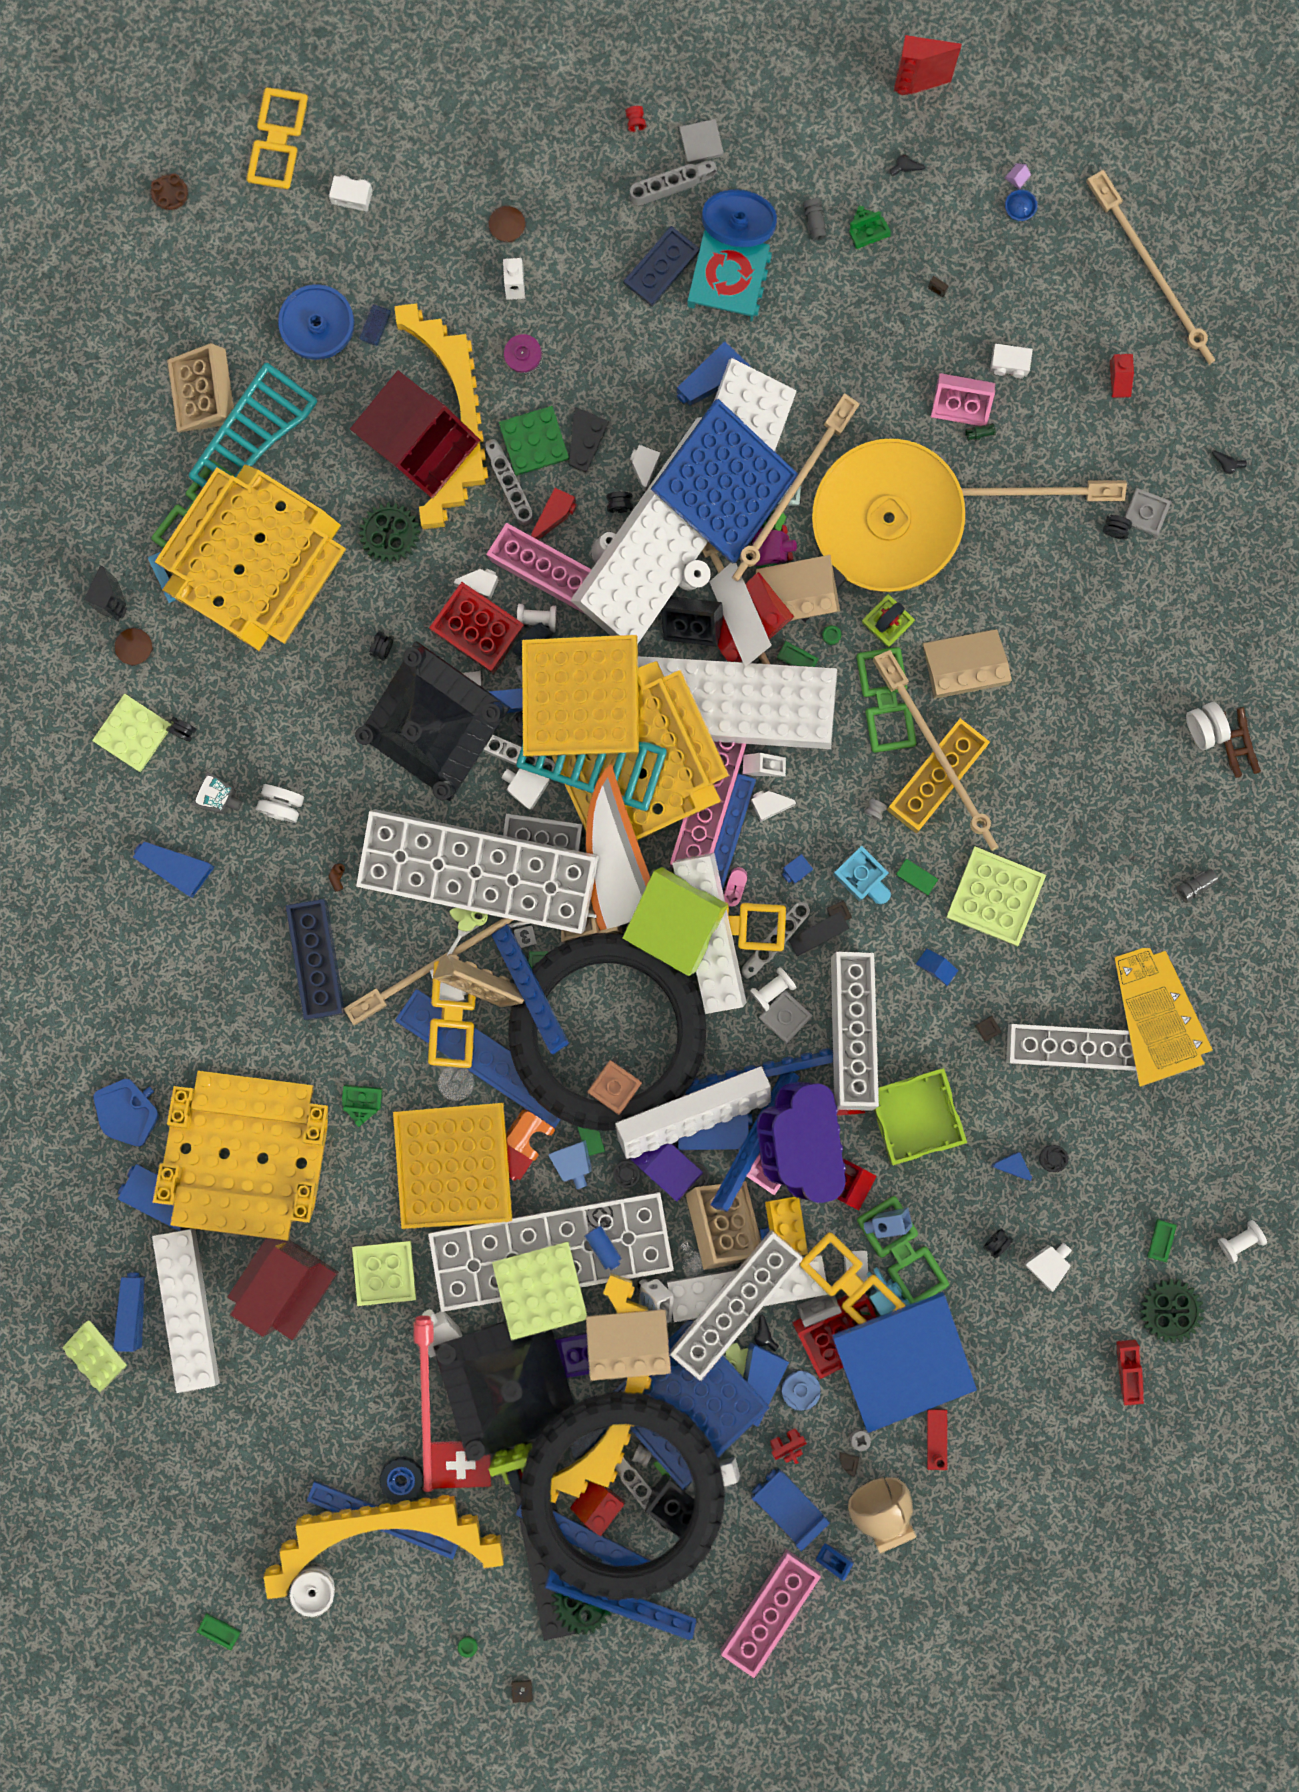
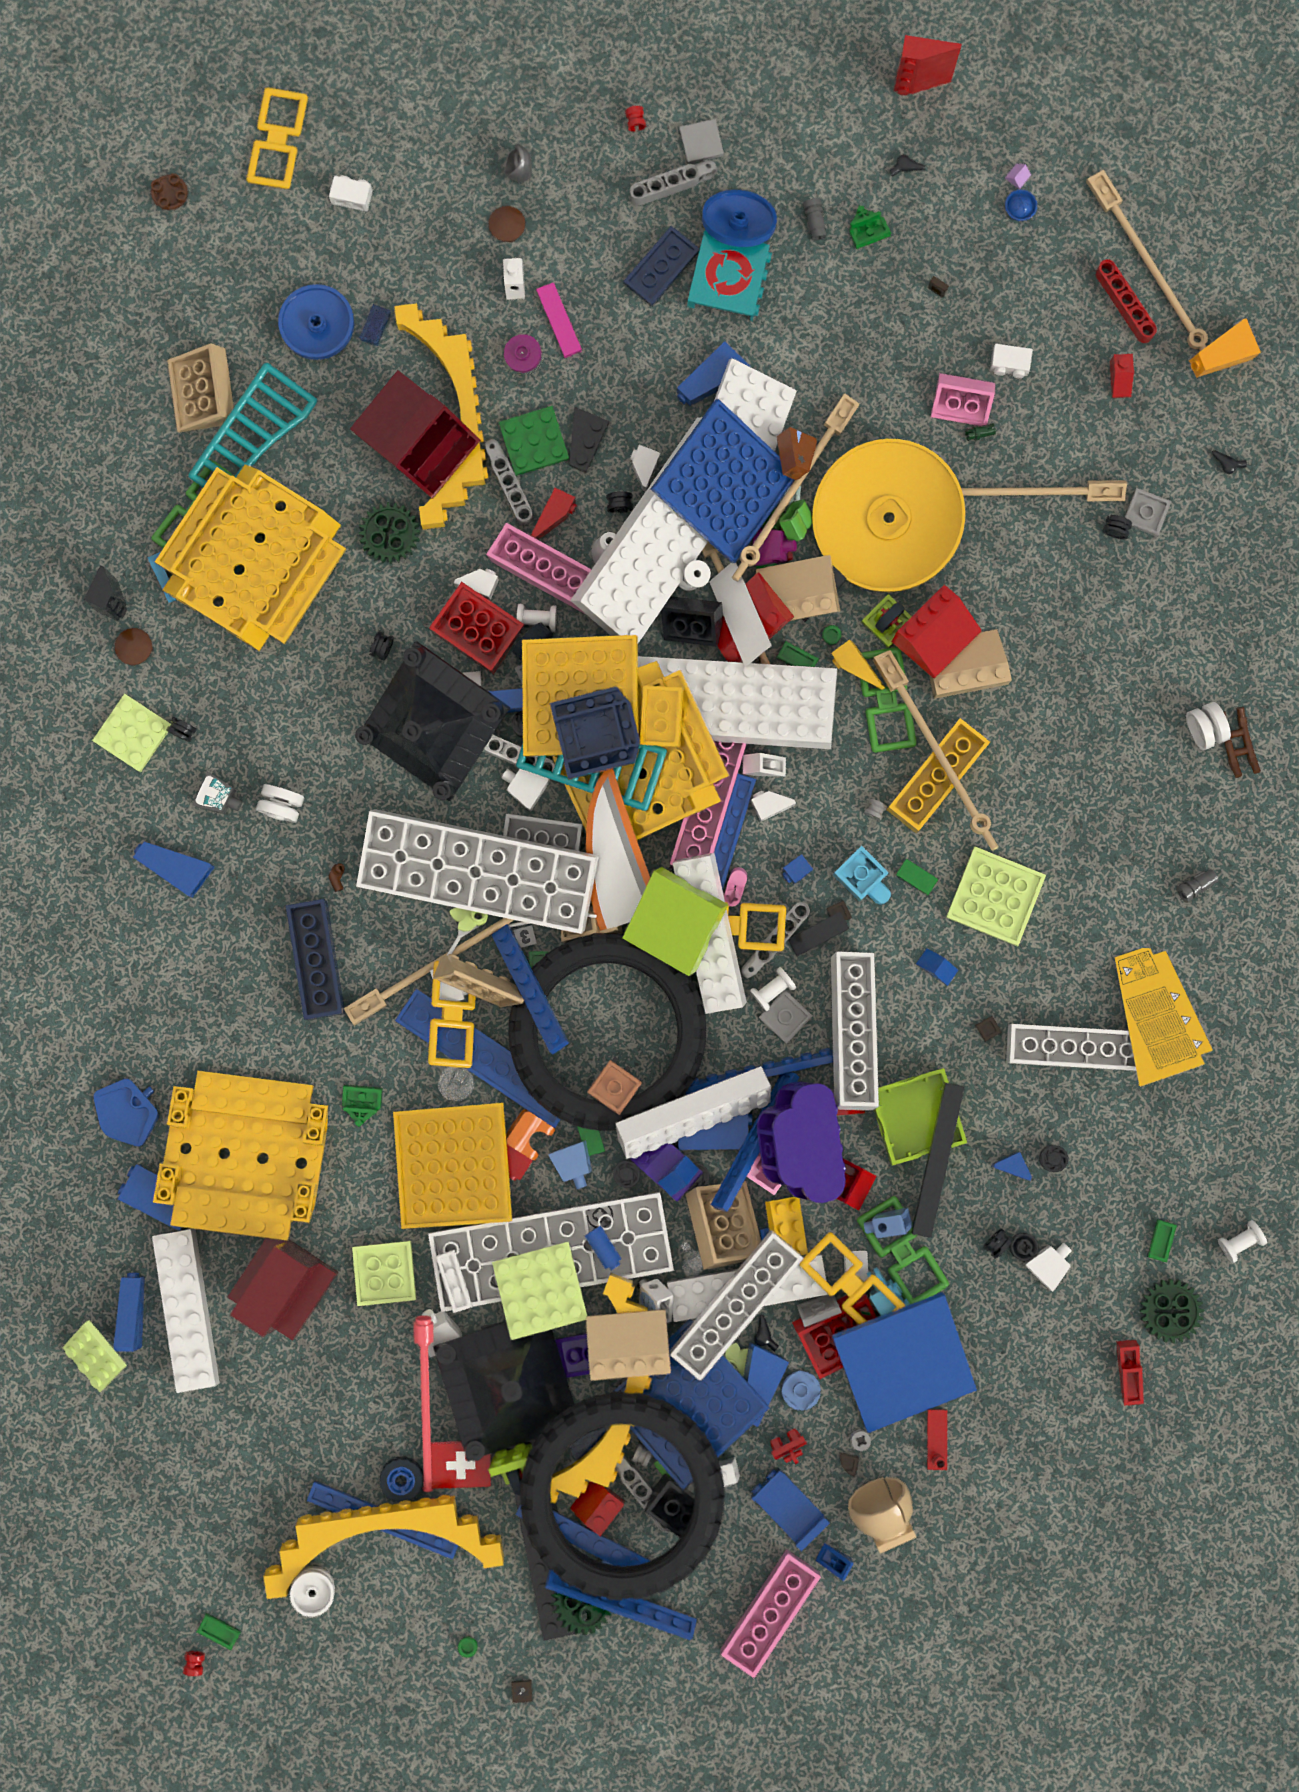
none -> red wheel [183,1651,205,1676]
none -> white tile [435,1250,473,1313]
none -> flat silver hair [504,144,532,183]
none -> dark pink tile [536,282,582,358]
none -> dark blue wedge [550,686,640,780]
none -> yellow plate [640,686,683,747]
none -> blue slope [658,1155,699,1197]
none -> dark orange slope [777,427,817,480]
none -> bright green brick [779,499,813,542]
none -> yellow slope [831,640,885,690]
none -> red slope [891,584,982,679]
none -> black tile [911,1082,965,1238]
none -> black wheel [1009,1233,1039,1261]
none -> red beam [1096,259,1157,343]
none -> light orange slope [1189,319,1261,378]

